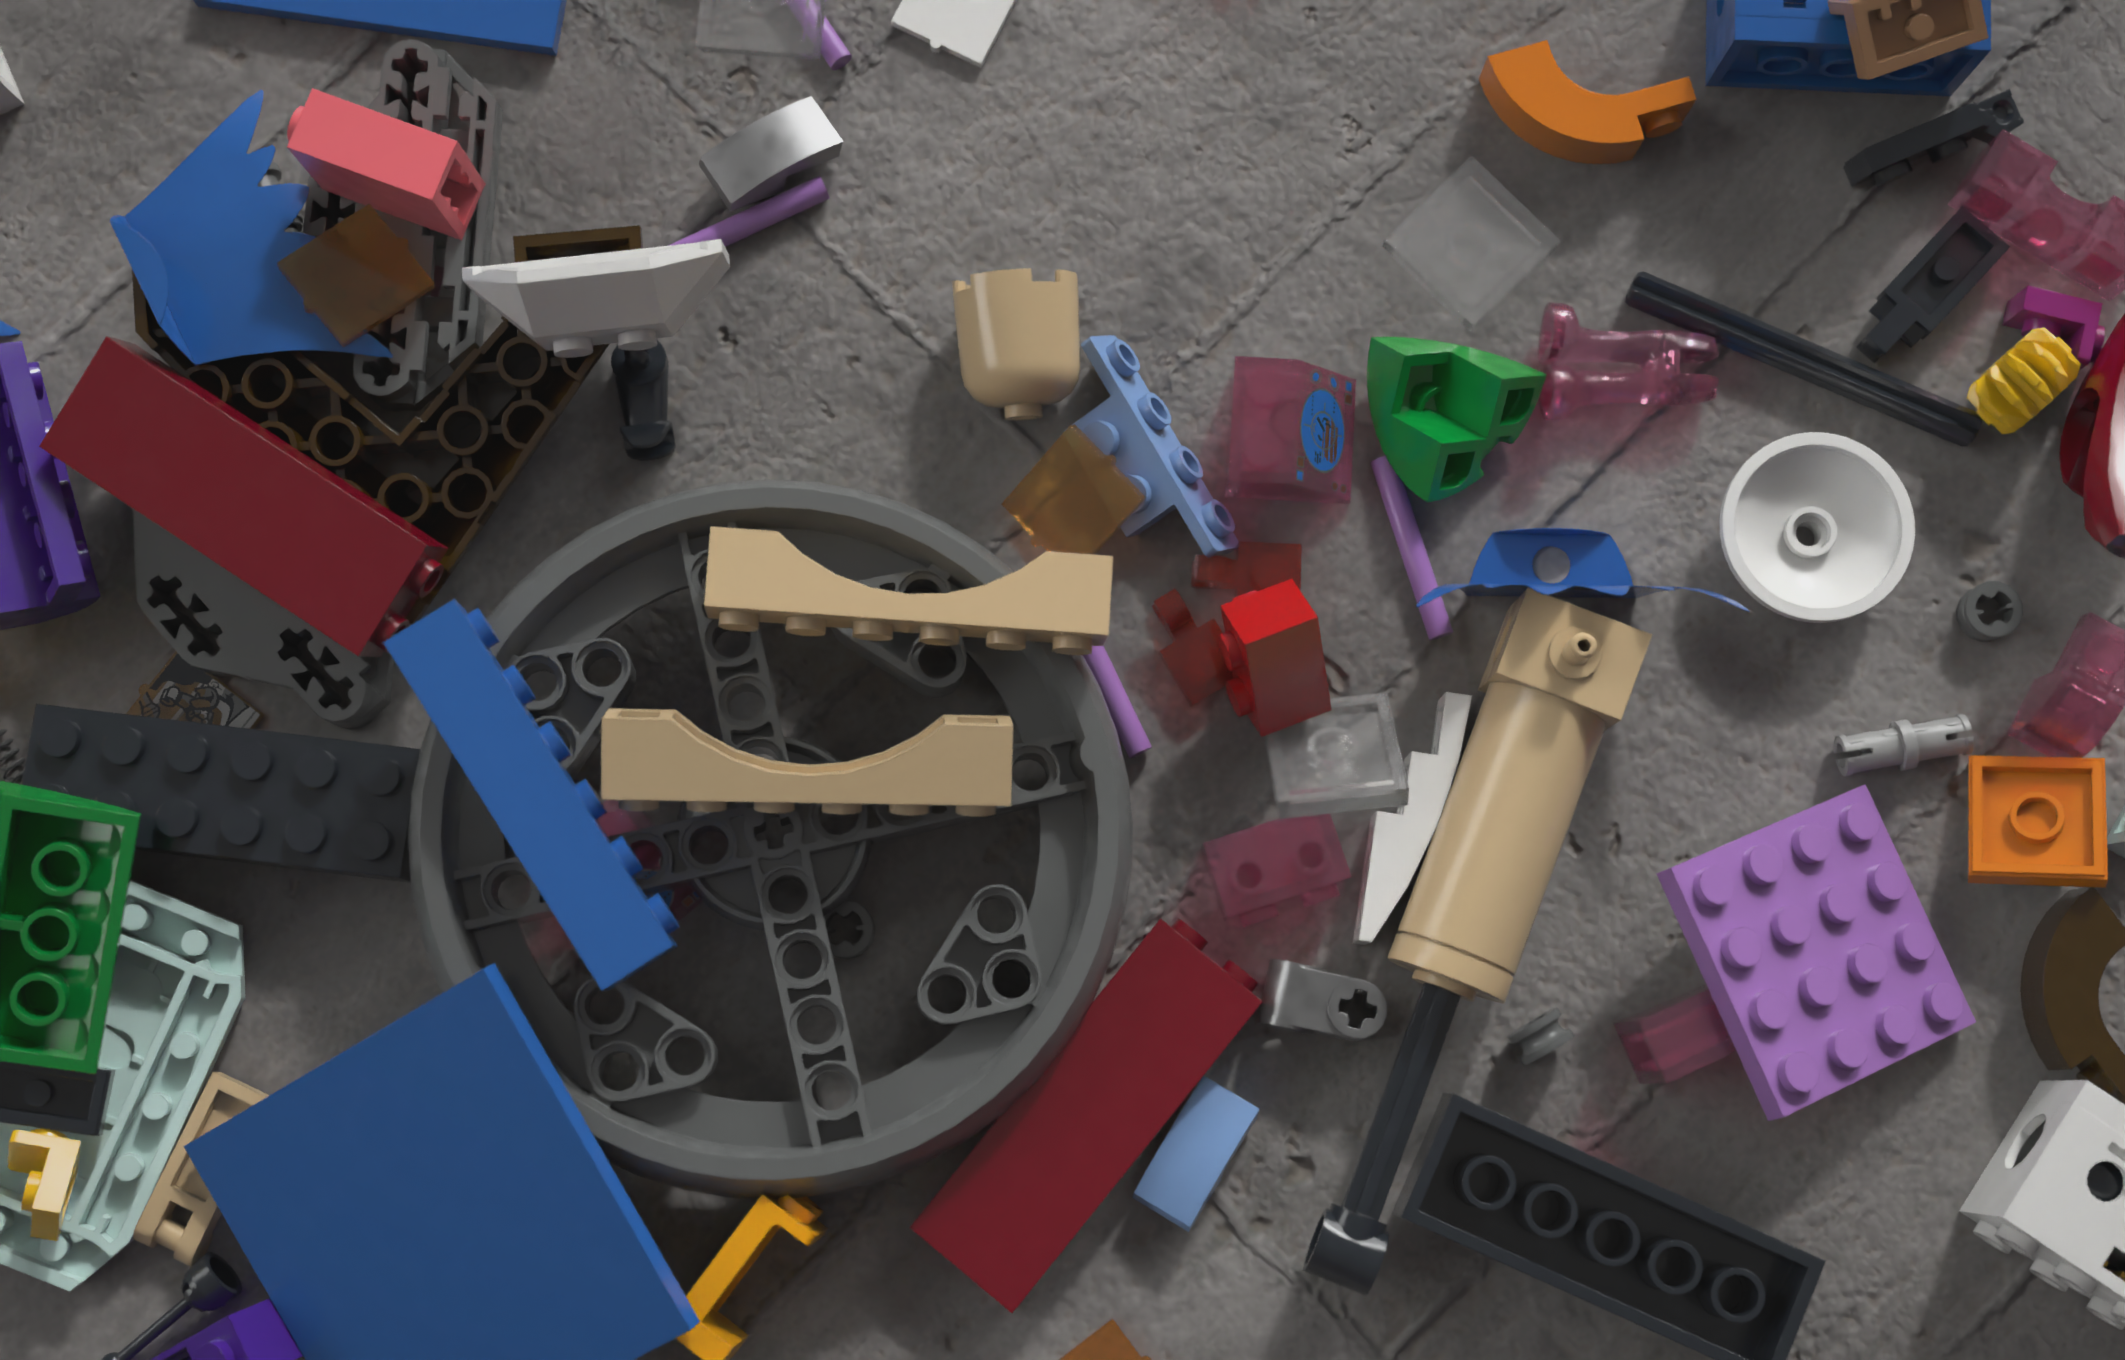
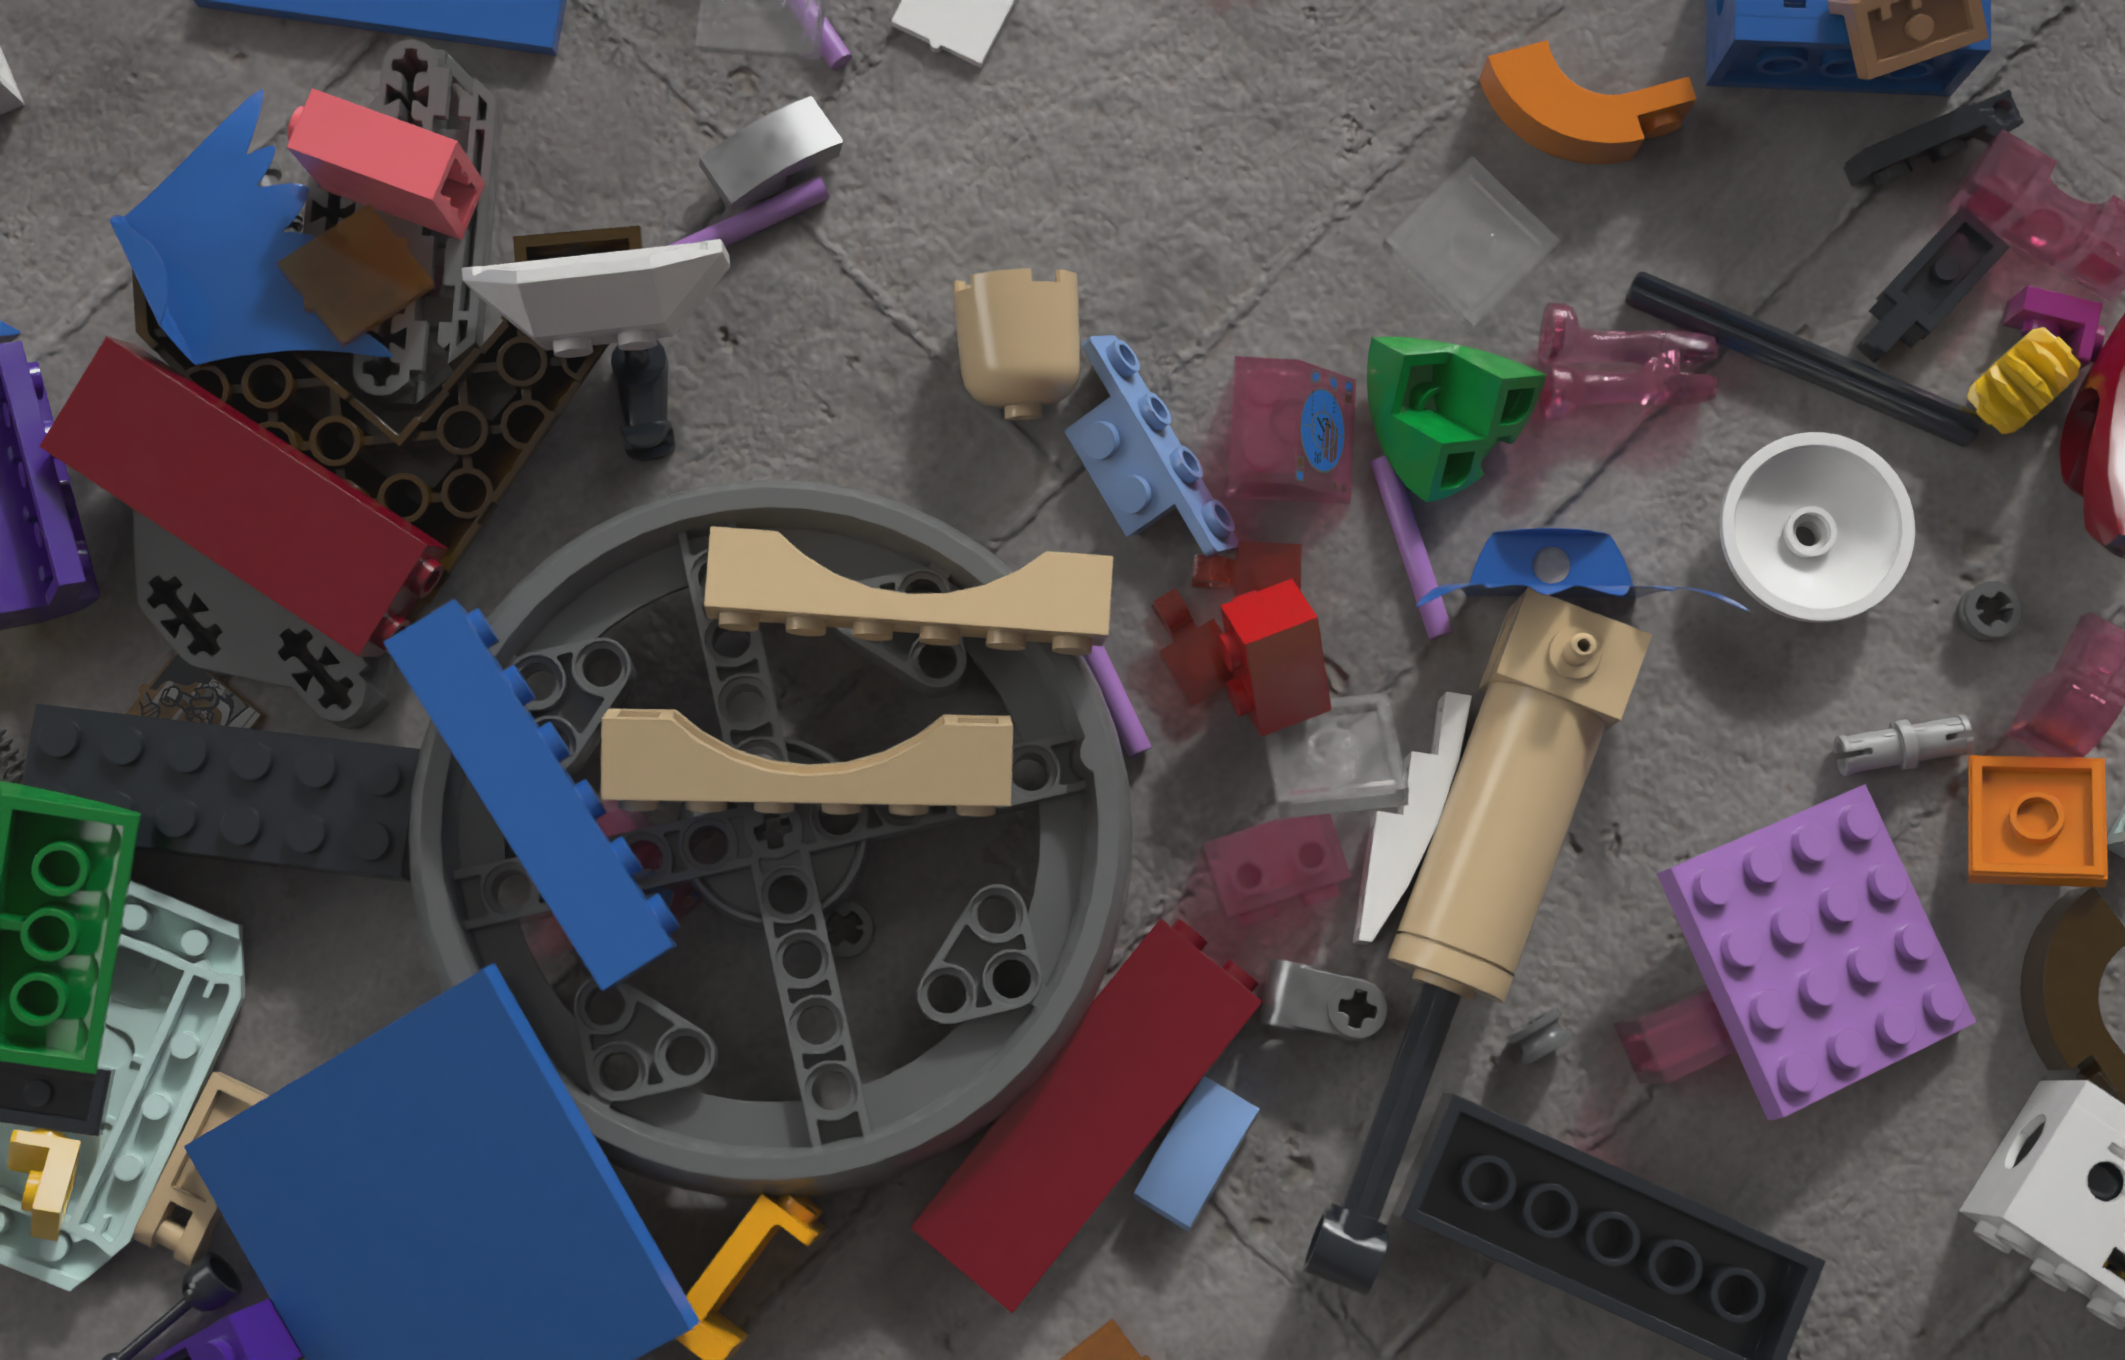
clear orange piece [1001,424,1147,555] -> none

